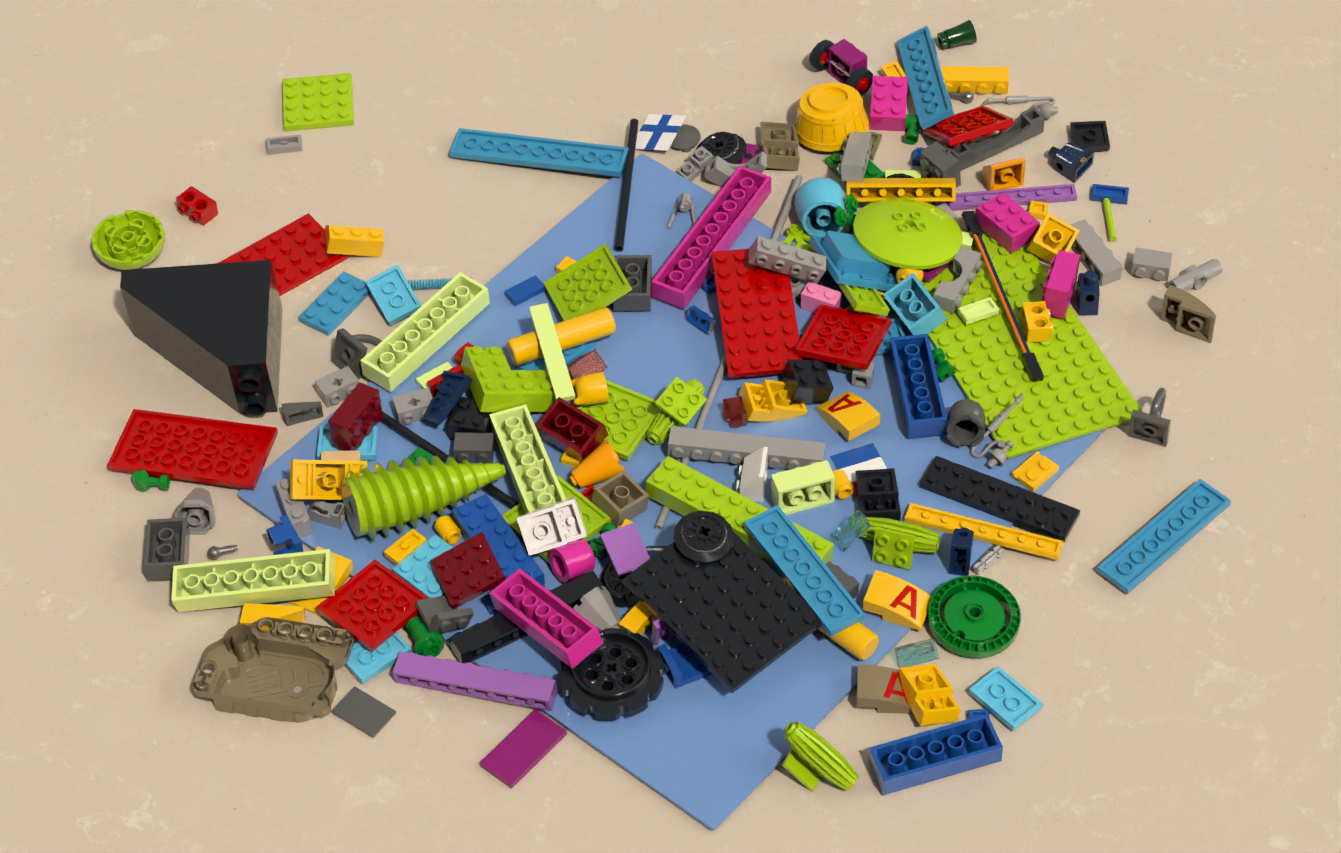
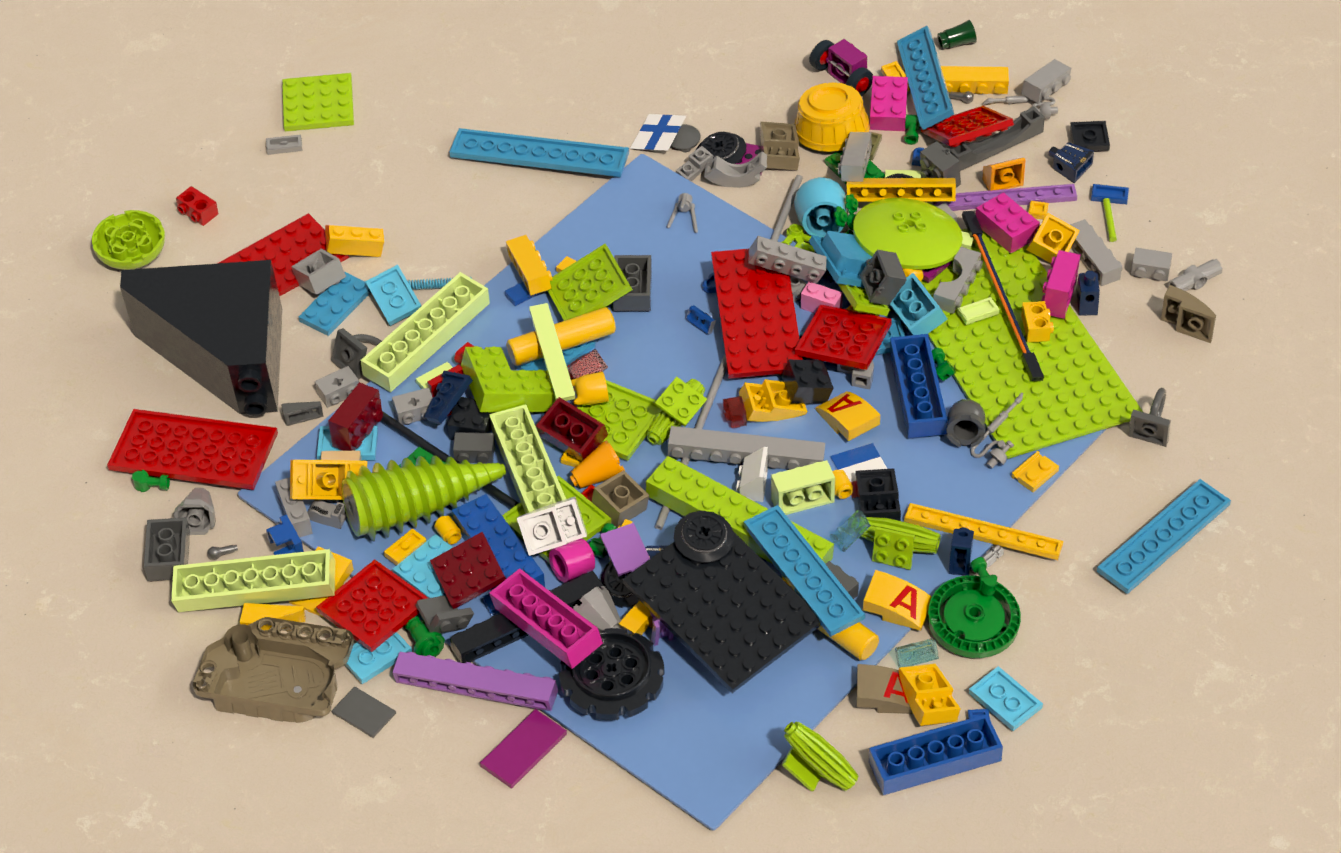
black piece [614,119,639,252] -> none
dark pink brick [651,166,771,309] -> none
blue panel [658,644,712,689] -> none
black plate [920,456,1081,543] -> none
none -> light grey brick [291,249,346,295]
none -> yellow brick [506,235,553,295]
none -> dark grey brick [860,250,907,305]
none -> green leg [970,557,998,596]
none -> light grey brick [1021,59,1071,103]

